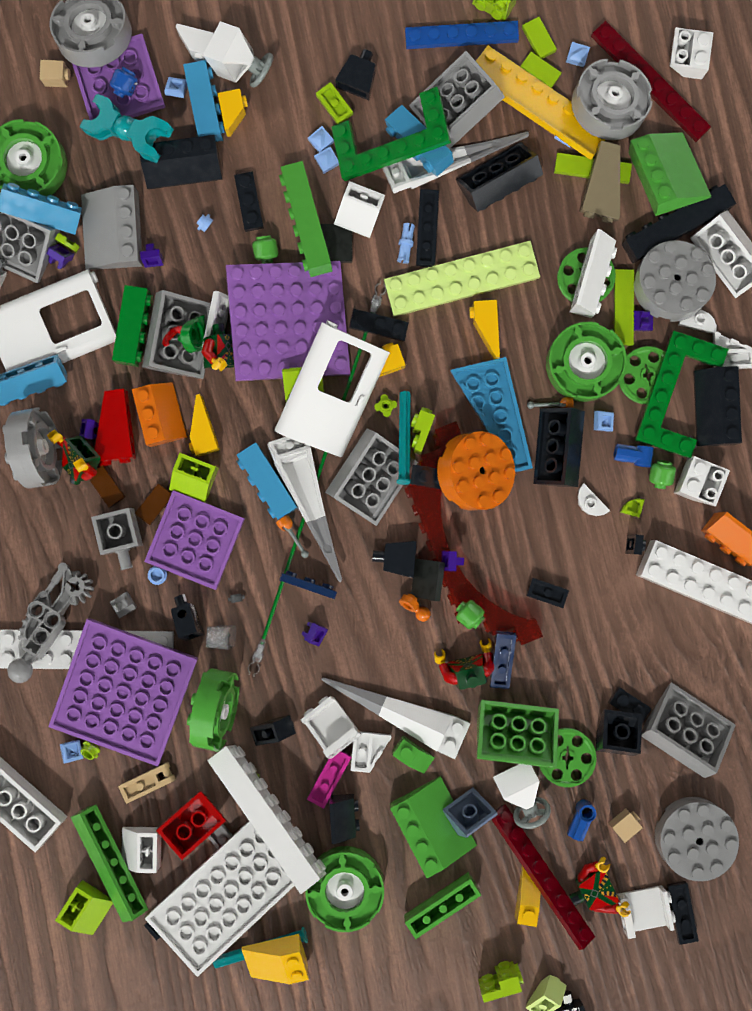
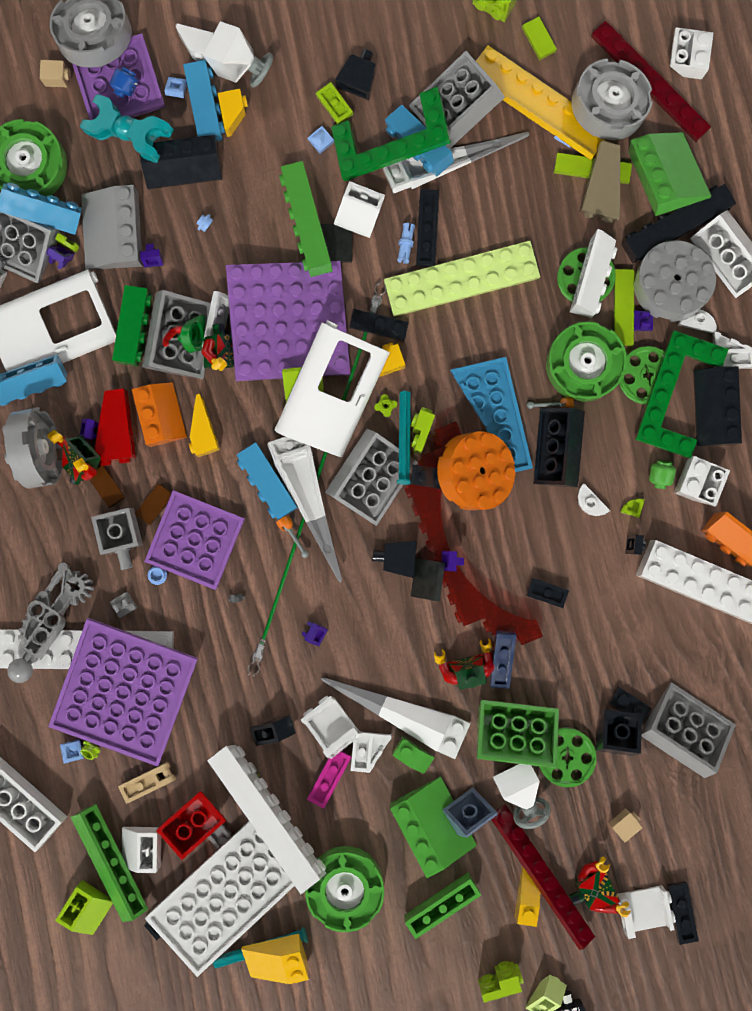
lime slope [169,453,219,503] -> none
black torso [171,594,205,641] -> none
bright green piece [187,668,240,752] -> none
clear piece [206,625,236,650] -> none
black plate [234,171,264,232] -> none
bright green head [252,235,279,264] -> none
dark blue plate [279,570,337,599] -> none
light blue tile [314,147,339,174] -> none
black slope [329,794,360,844] -> none
orange plate [399,594,431,622] -> none
blue plate [405,21,519,49] -> none
black slope [456,142,543,212] -> none
bright green head [456,600,485,629] -> none
yellow slope [469,300,500,360] -> none
lime tile [520,52,562,88] -> none
light blue tile [566,42,590,68] -> none
blue piece [567,799,596,841] -> none
light blue tile [594,411,614,432] -> none
blue piece [613,444,654,467] -> none
light grey piece [655,797,739,881] -> none

